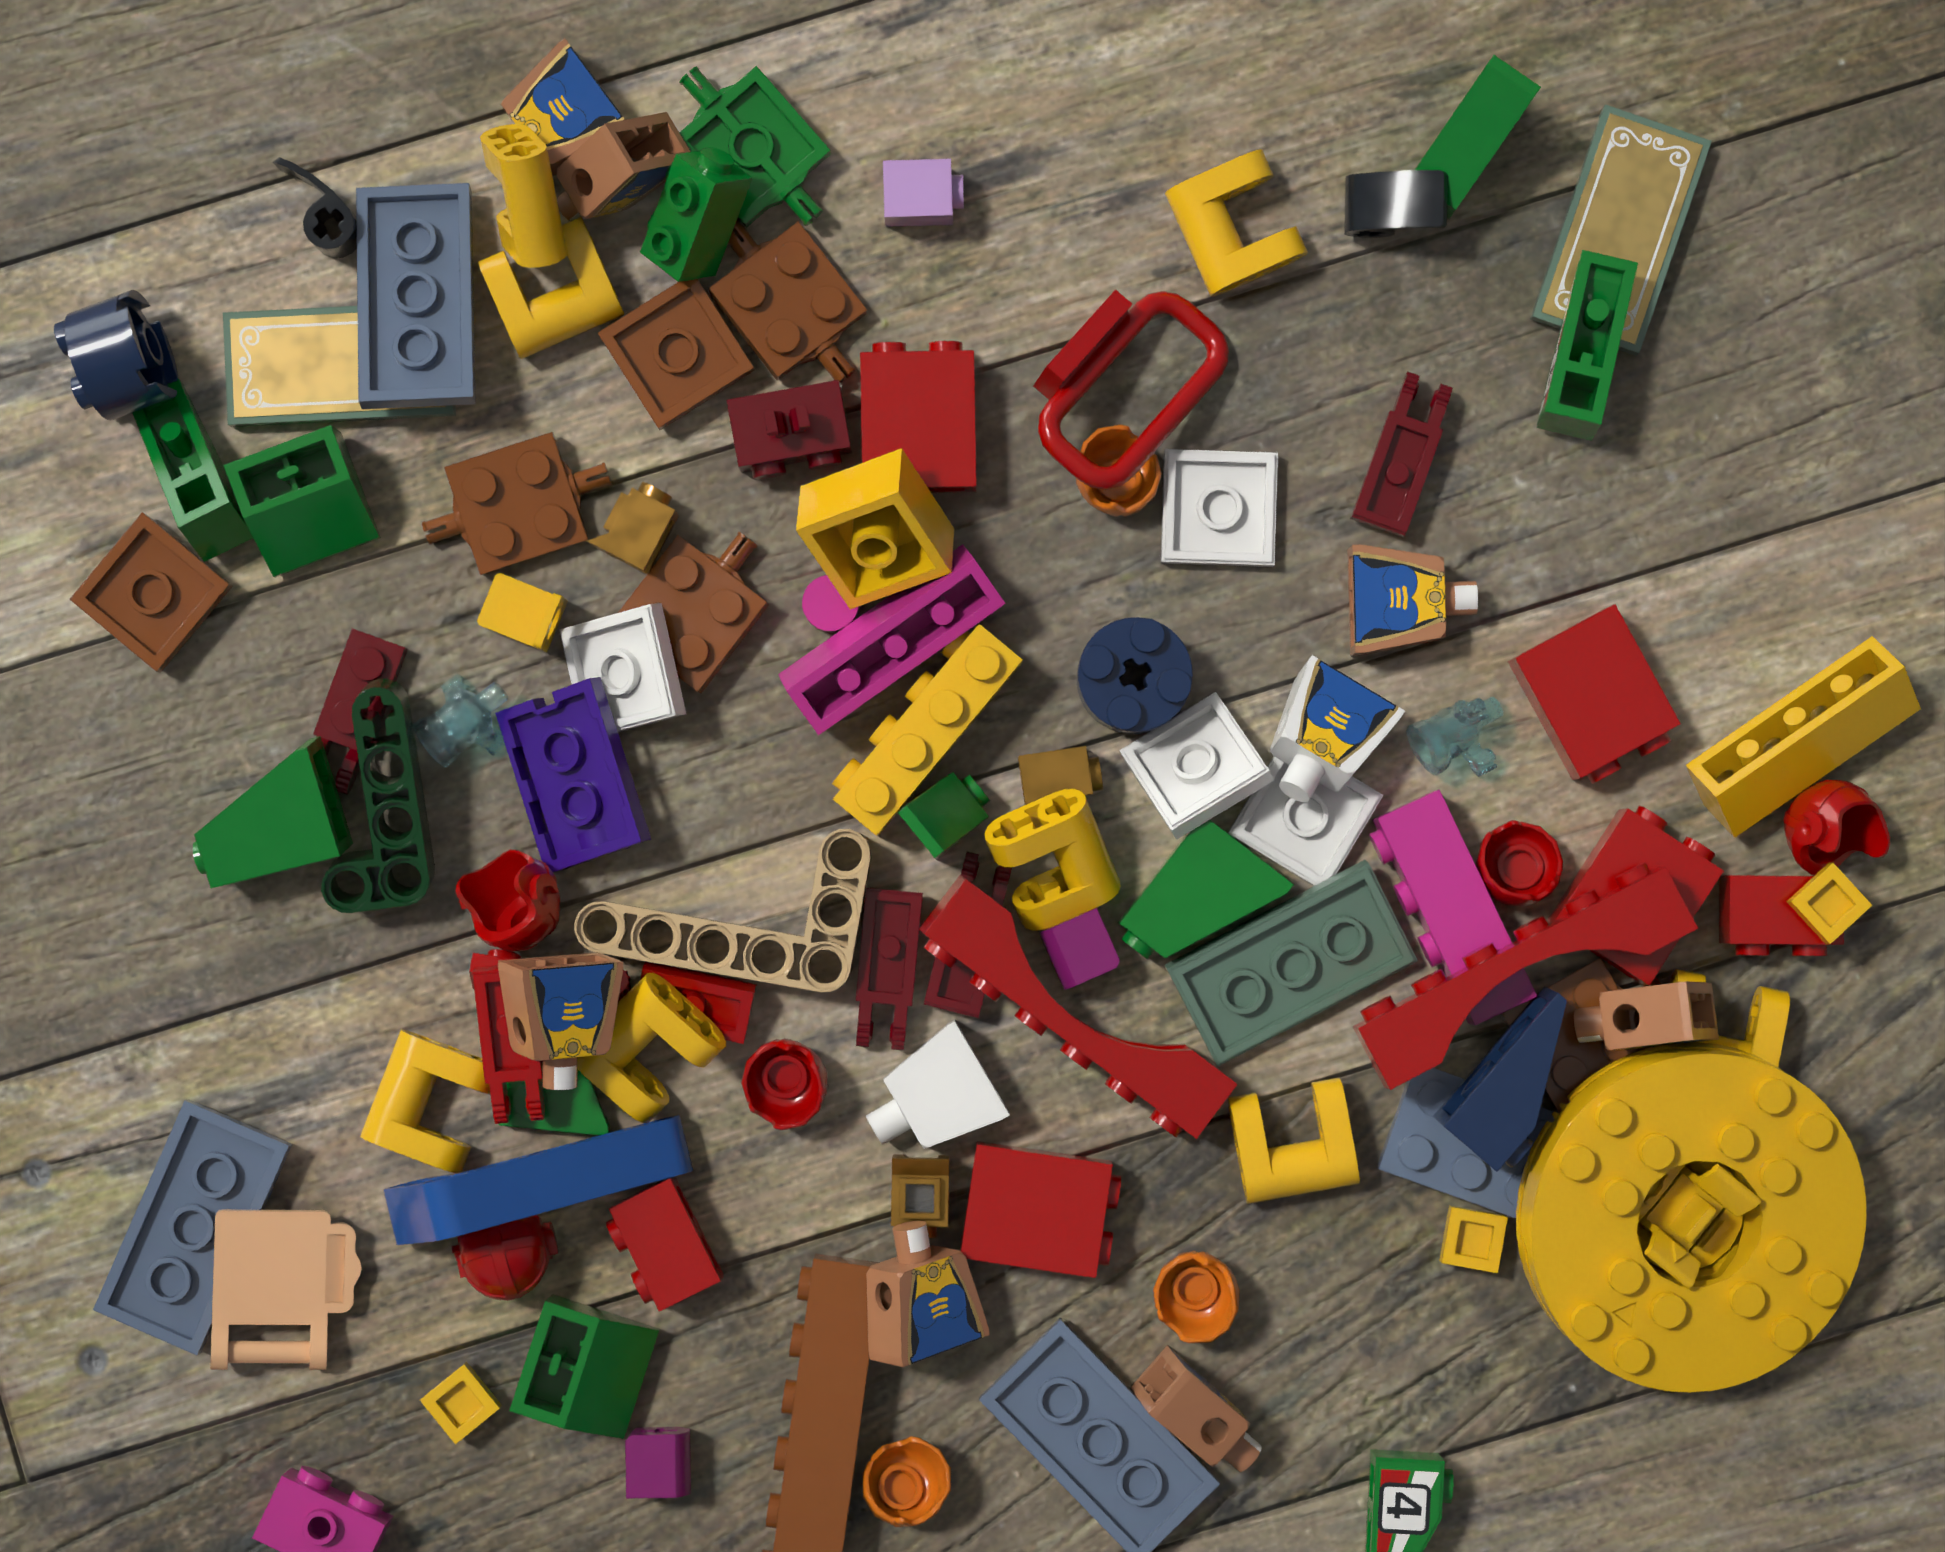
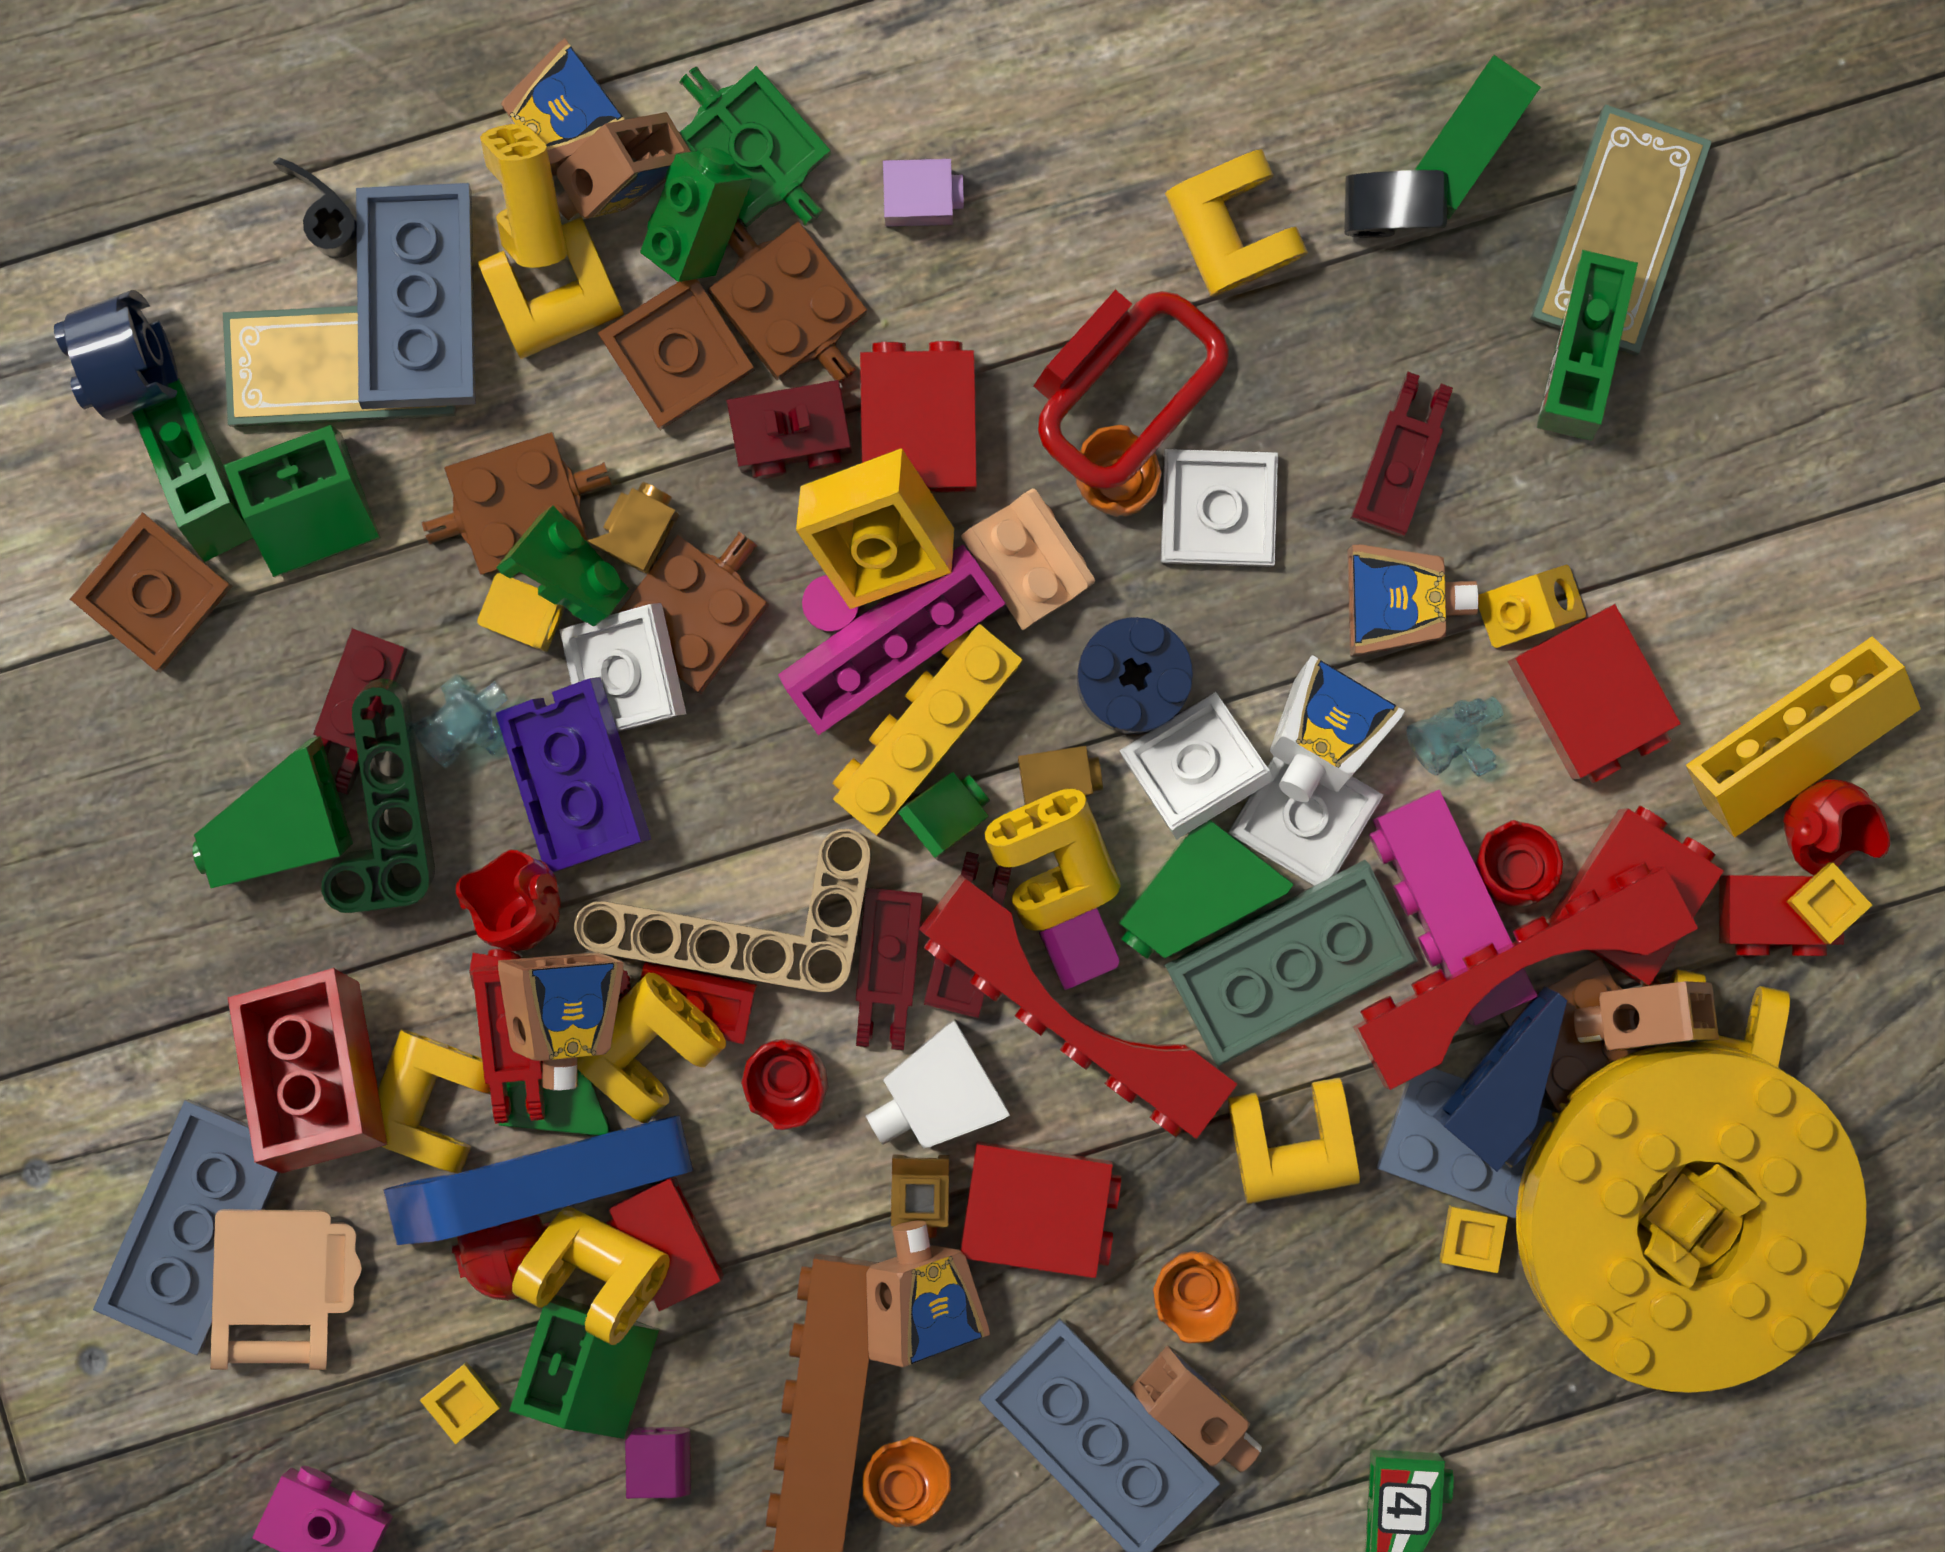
none -> red brick [227,968,388,1174]
none -> green wing [496,505,629,627]
none -> yellow connector [512,1206,670,1345]
none -> light nougat bracket [961,488,1095,630]
none -> yellow bracket [1478,564,1586,648]

